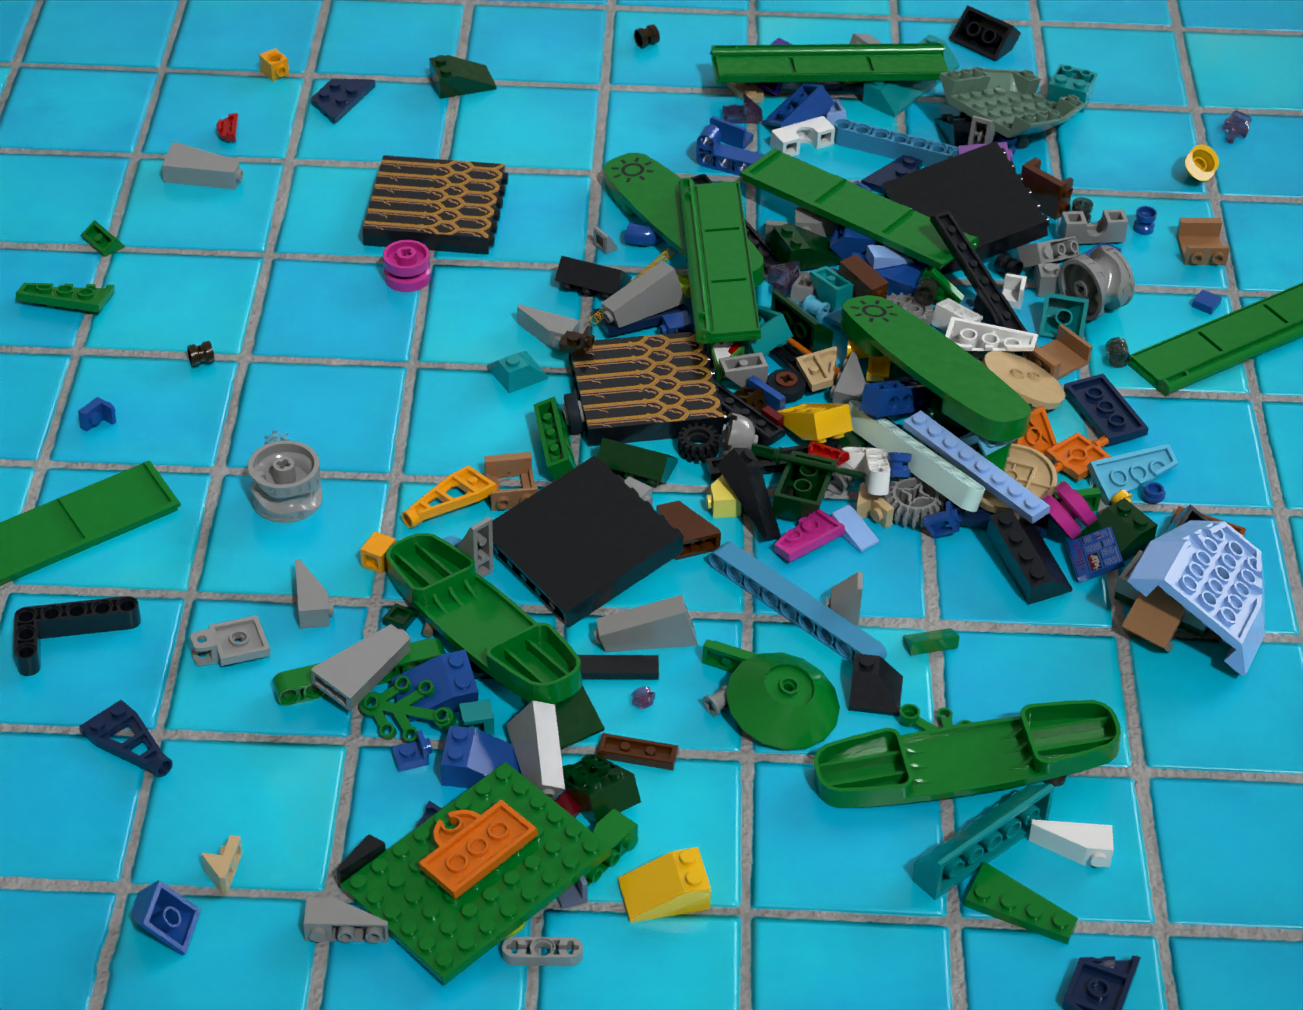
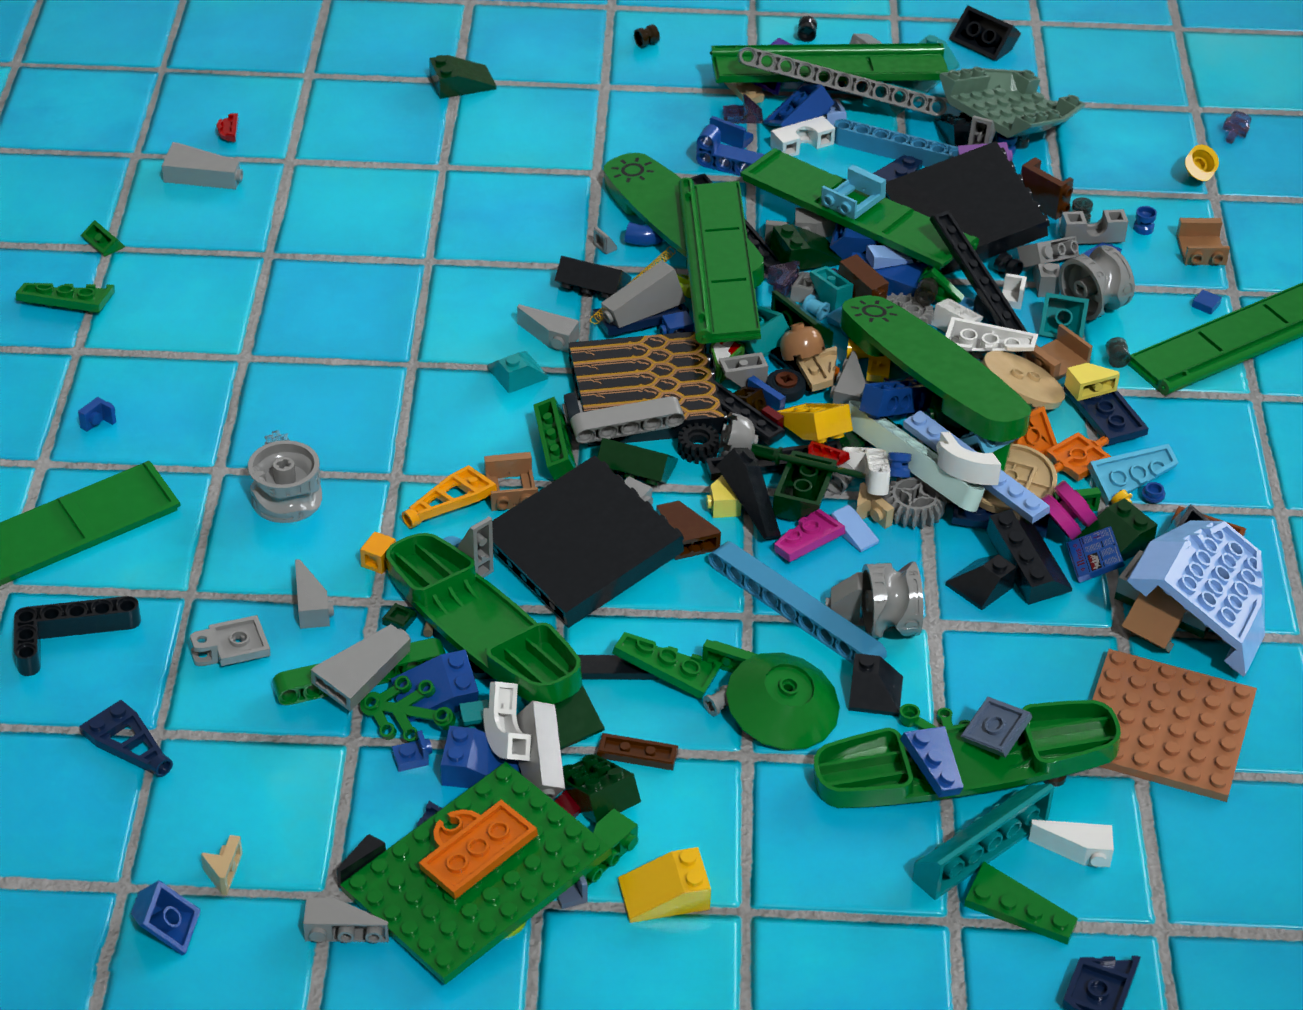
dark brown wheel [187,341,215,367] -> none
light orange brick [259,48,289,81] -> none
dark blue wing [311,78,375,124] -> none
panel [362,155,509,255] -> none
dark pink wheel [383,240,431,292] -> none
light grey beam [502,937,583,966] -> none
dark brown bracket [559,326,595,356] -> none
light grey slope [594,595,698,652] -> none
plate [632,686,656,709] -> none
green slope [903,628,959,655] -> none
blue bracket [923,500,962,538] -> none
teal slope [1047,64,1098,113] -> none
none -> white arch [483,681,531,761]
none -> light grey beam [570,396,685,443]
none -> green wing [612,632,723,700]
none -> light grey beam [737,47,947,116]
none -> medium nougat cylinder [780,323,825,361]
none -> black wheel [798,16,817,42]
none -> medium azure panel [821,165,886,220]
none -> light grey piece [861,561,924,638]
none -> wing [900,726,964,798]
none -> white arch [936,432,1001,485]
none -> black slope [945,554,1017,610]
none -> sand blue tile [961,697,1032,757]
none -> light yellow slope [1064,363,1120,401]
none -> nougat plate [1092,649,1257,802]

